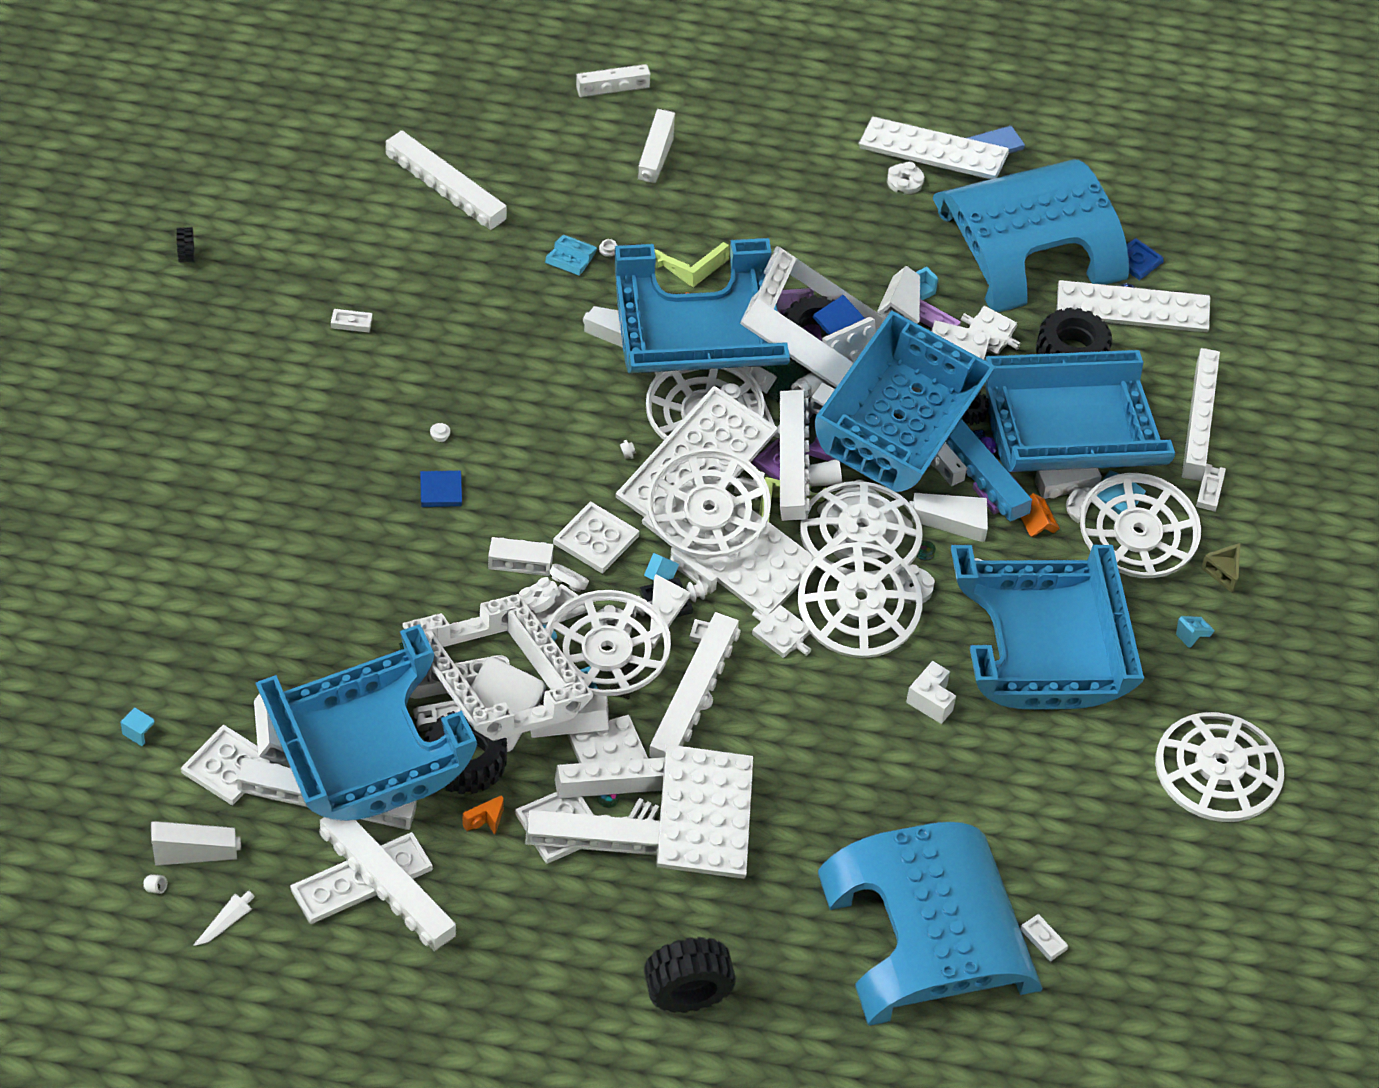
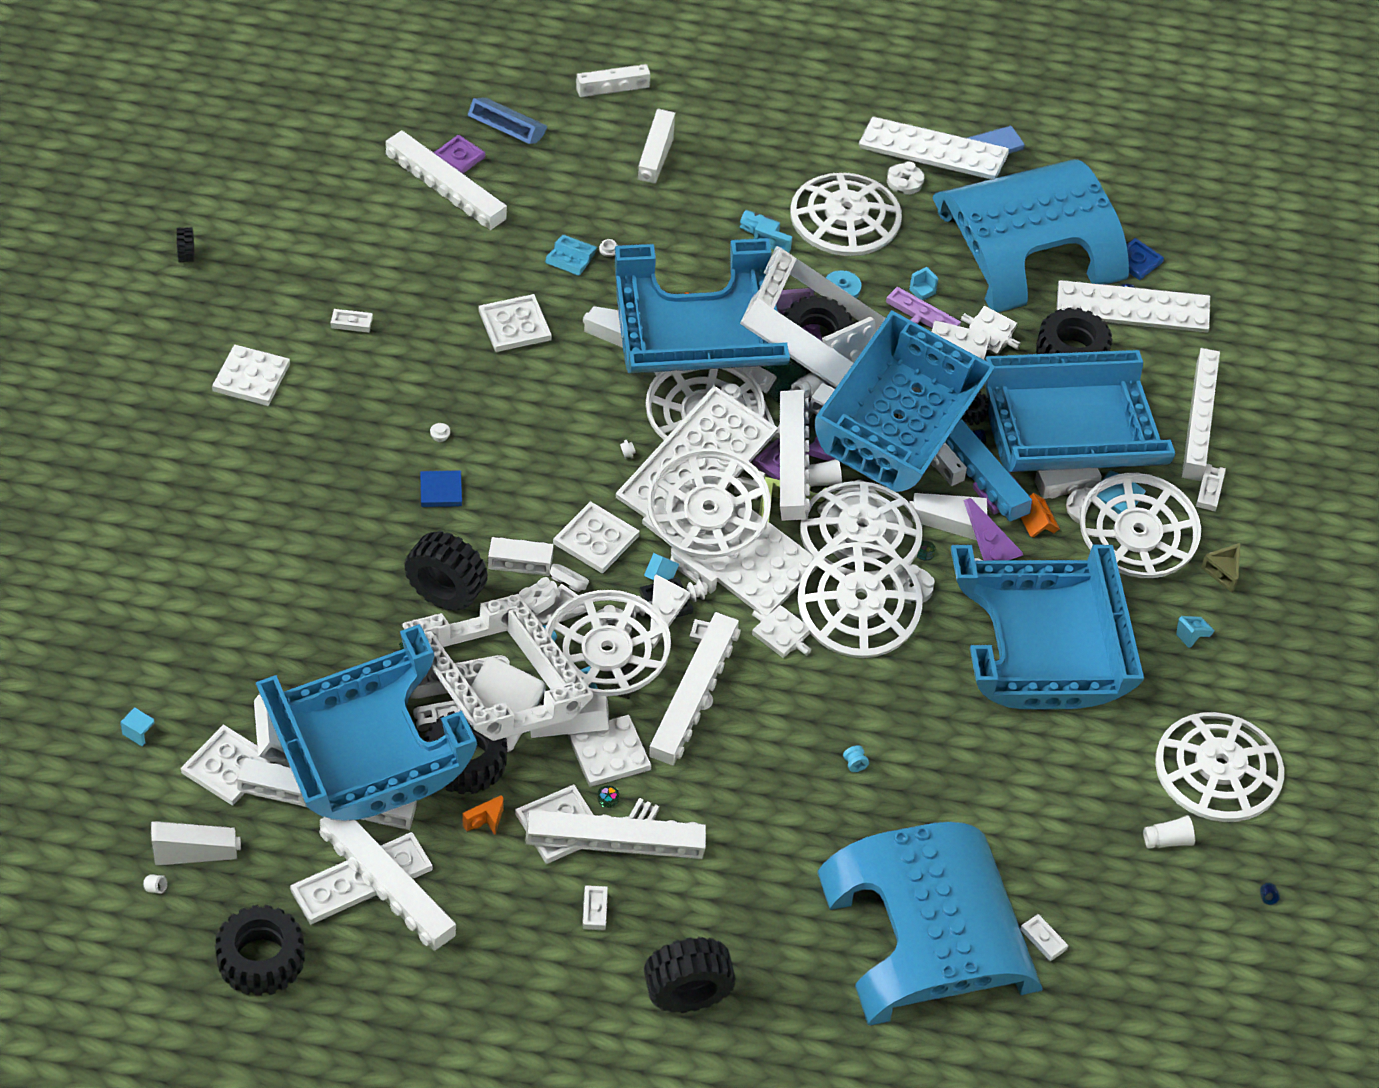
white bar [193,891,254,946] -> none
white brick [555,757,665,798] -> none
yellowish green hinge [654,242,729,287] -> none
white plate [656,744,753,879] -> none
blue tile [813,295,865,335] -> none
white slope [878,266,920,324] -> none
white brick [906,661,956,724] -> none
dark purple plate [980,437,997,453] -> none
none -> white plate [212,344,290,406]
none -> black tyre [215,905,305,996]
none -> black tyre [404,531,488,611]
none -> medium lavender plate [434,135,485,174]
none -> medium blue brick [468,98,547,144]
none -> white plate [479,294,551,352]
none -> white plate [583,886,607,930]
none -> medium azure plate [740,210,792,253]
none -> white dish [790,173,902,256]
none -> medium azure plate [826,270,862,298]
none -> medium azure wheel [843,745,869,772]
none -> medium lavender wing [963,498,1023,561]
none -> white plant [1143,815,1195,848]
none -> clear blue piece [1260,883,1280,905]

